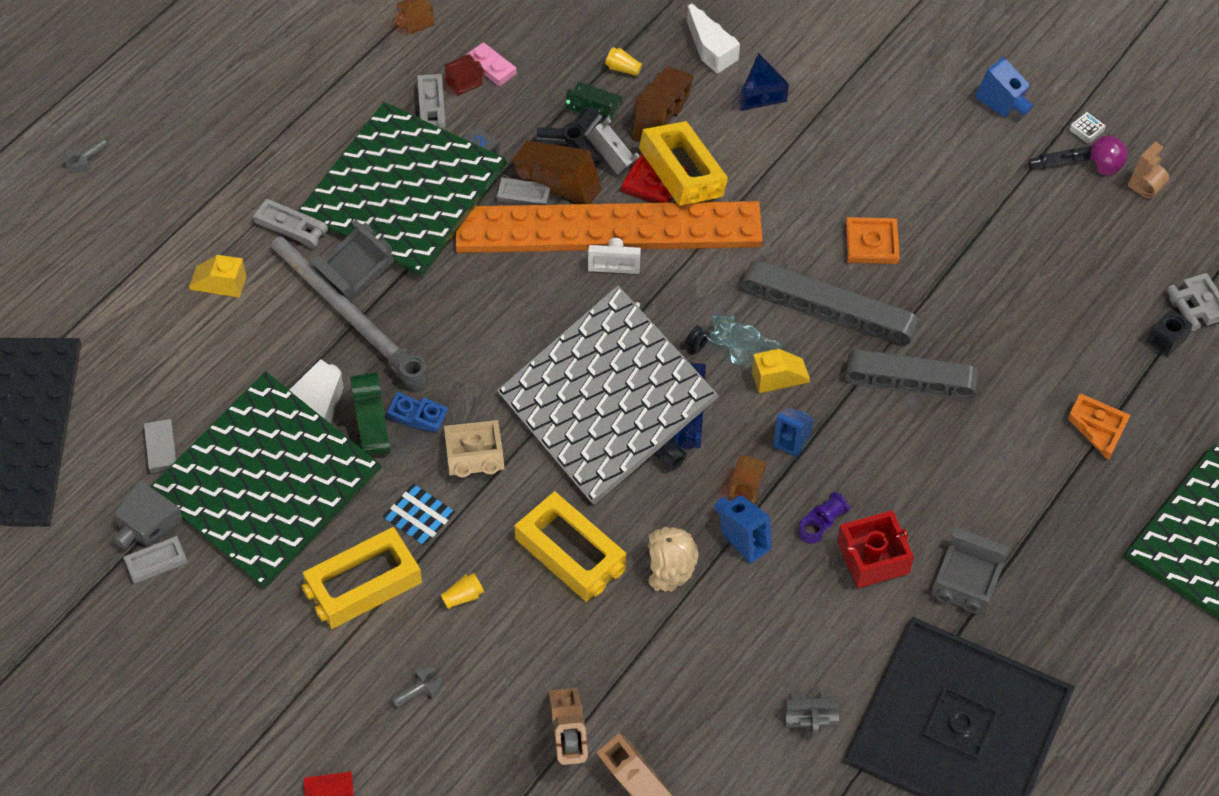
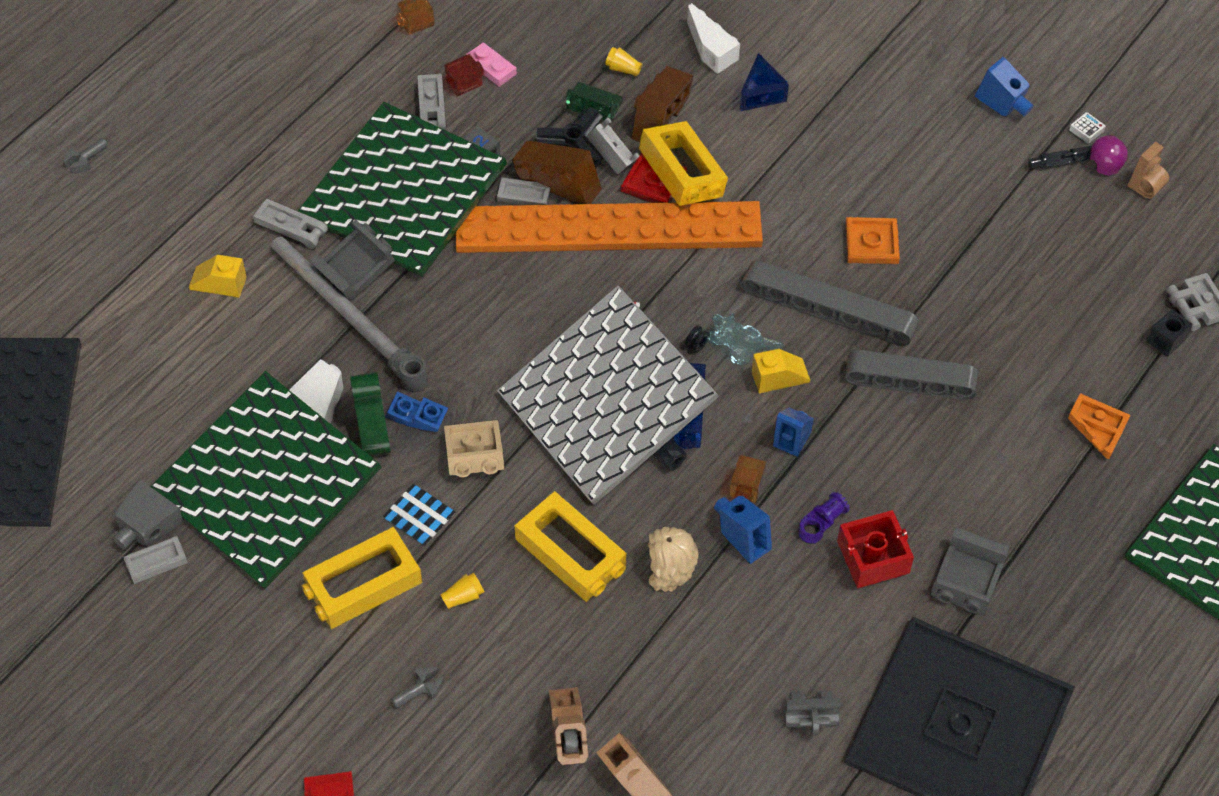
light grey tile [144,419,177,474] -> none
white tile [588,238,641,274] -> none

